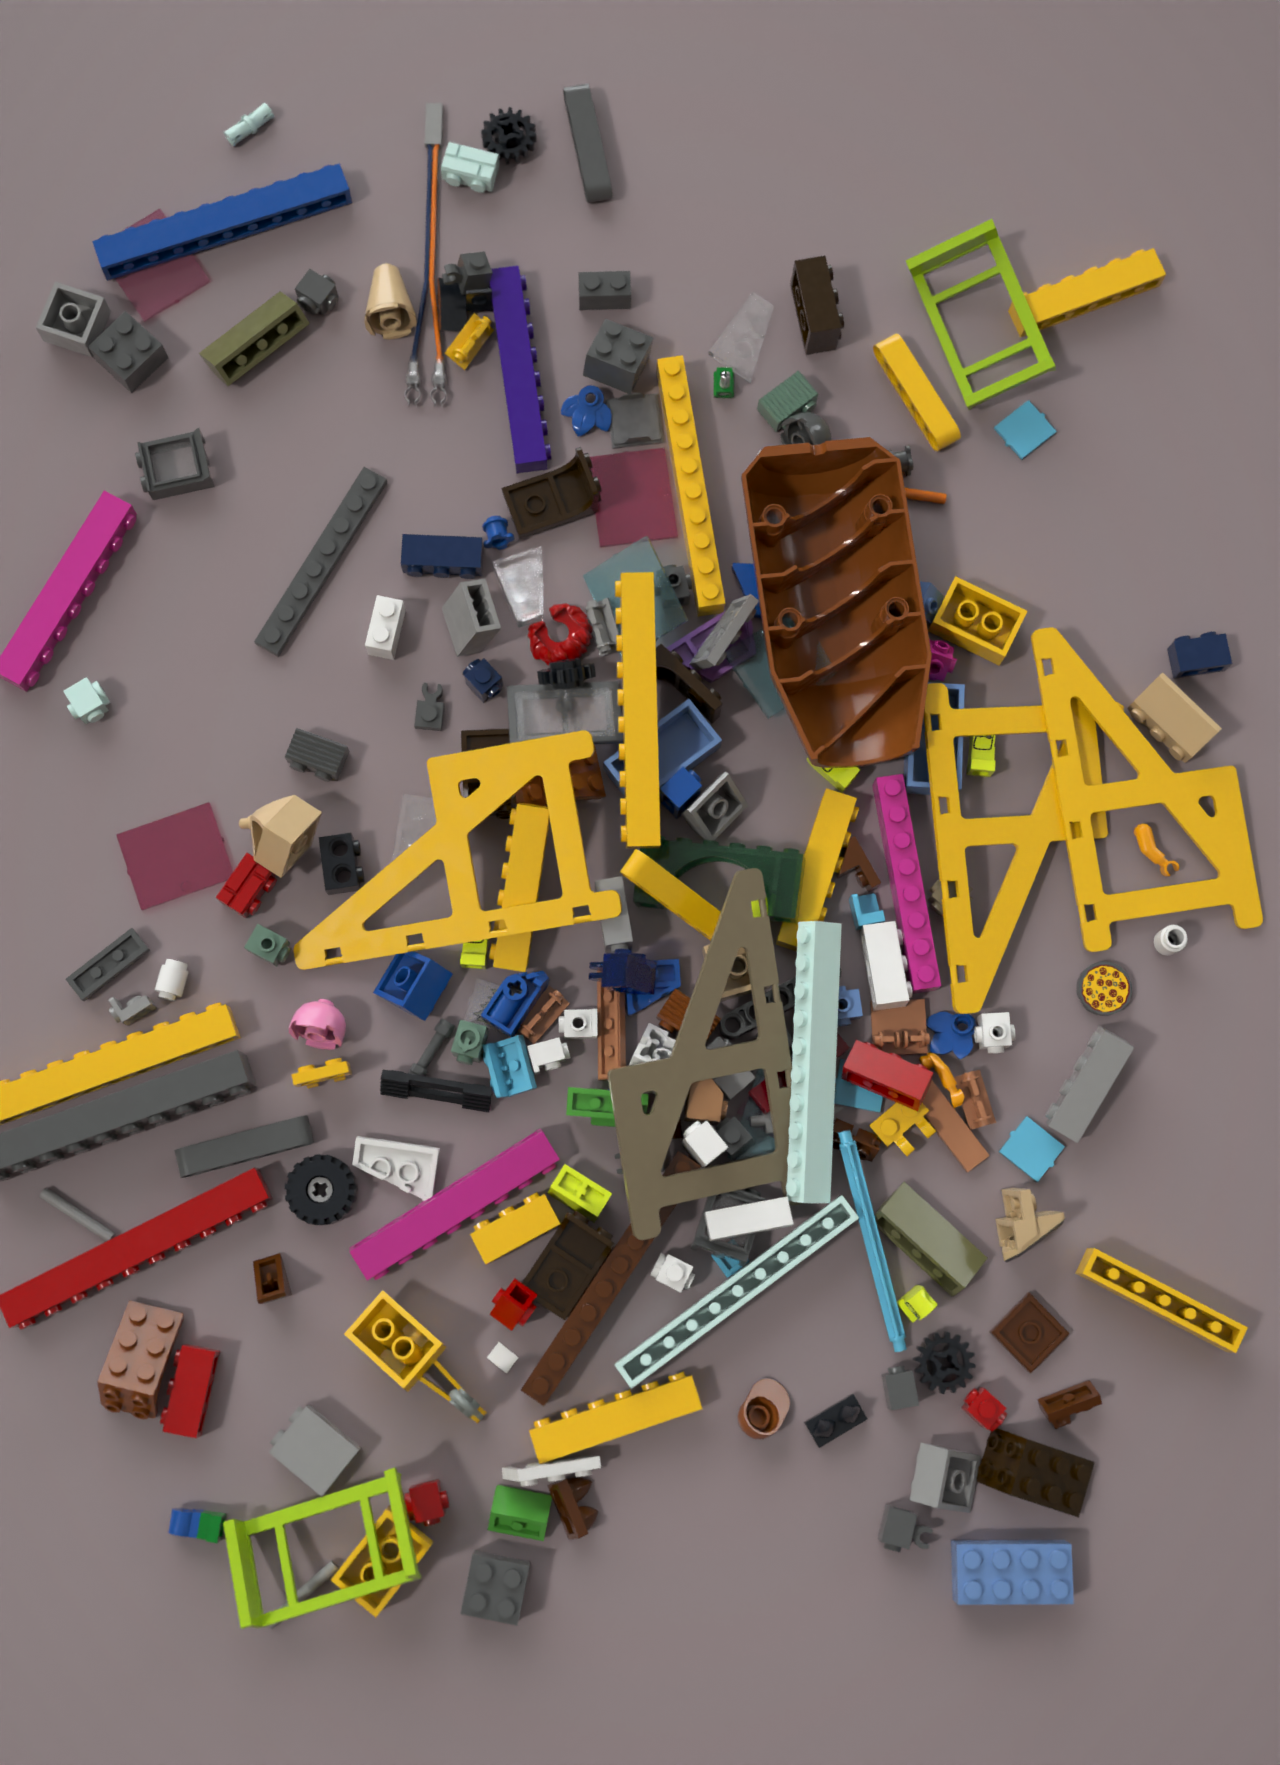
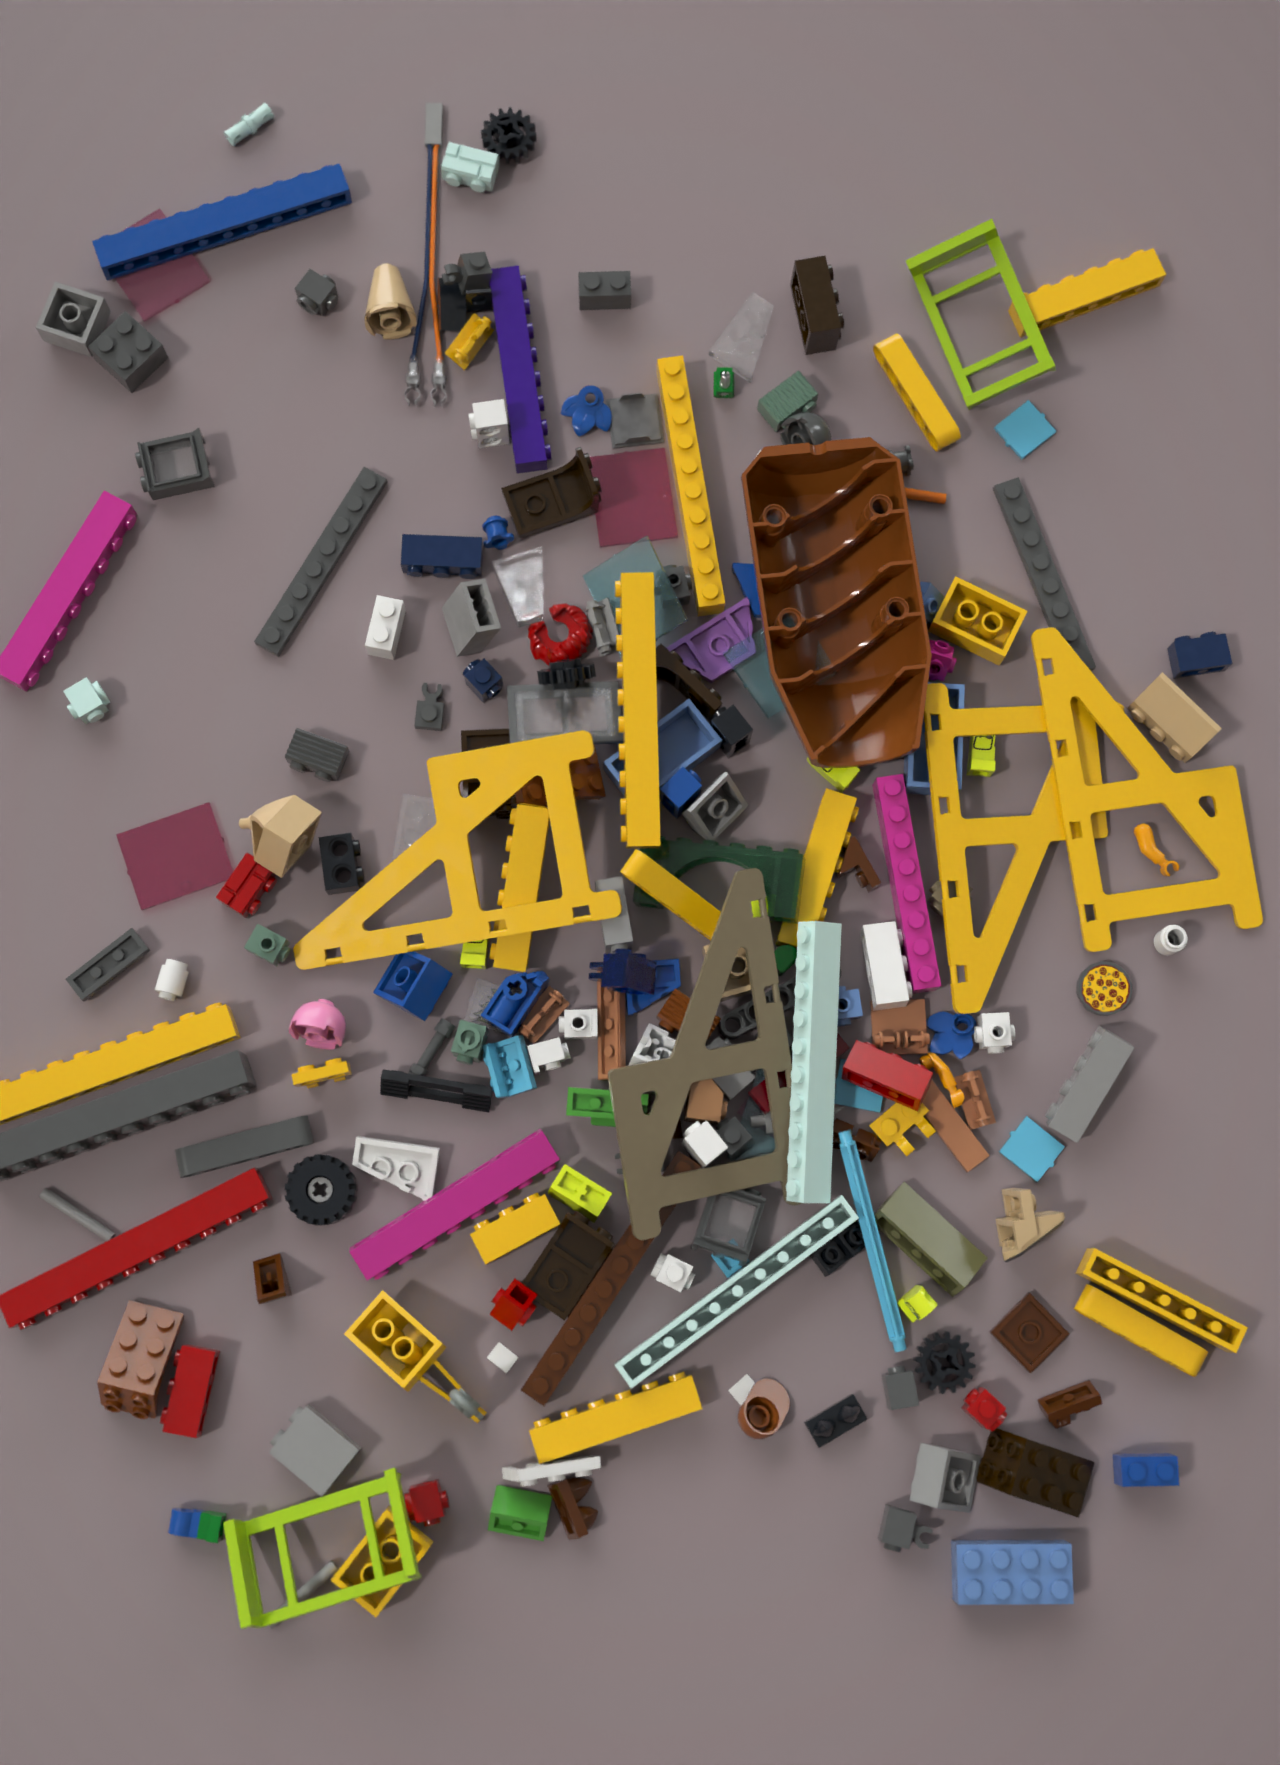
light grey bracket [109,995,156,1026] -> none
olive brick [199,291,310,386] -> none
dark grey brick [460,1550,530,1626] -> none
dark grey beam [563,83,613,203] -> none
dark grey brick [583,319,653,395] -> none
light grey plate [689,594,759,671] -> none
white tile [704,1197,793,1241] -> none
medium azure panel [849,893,885,930] -> none
none -> white brick [468,399,510,448]
none -> black brick [711,704,753,759]
none -> white sticker [728,1374,755,1405]
none -> green brick [774,945,797,976]
none -> black slope [809,1220,865,1277]
none -> dark grey plate [993,477,1096,671]
none -> yellow beam [1074,1284,1209,1377]
none -> blue brick [1113,1453,1179,1487]

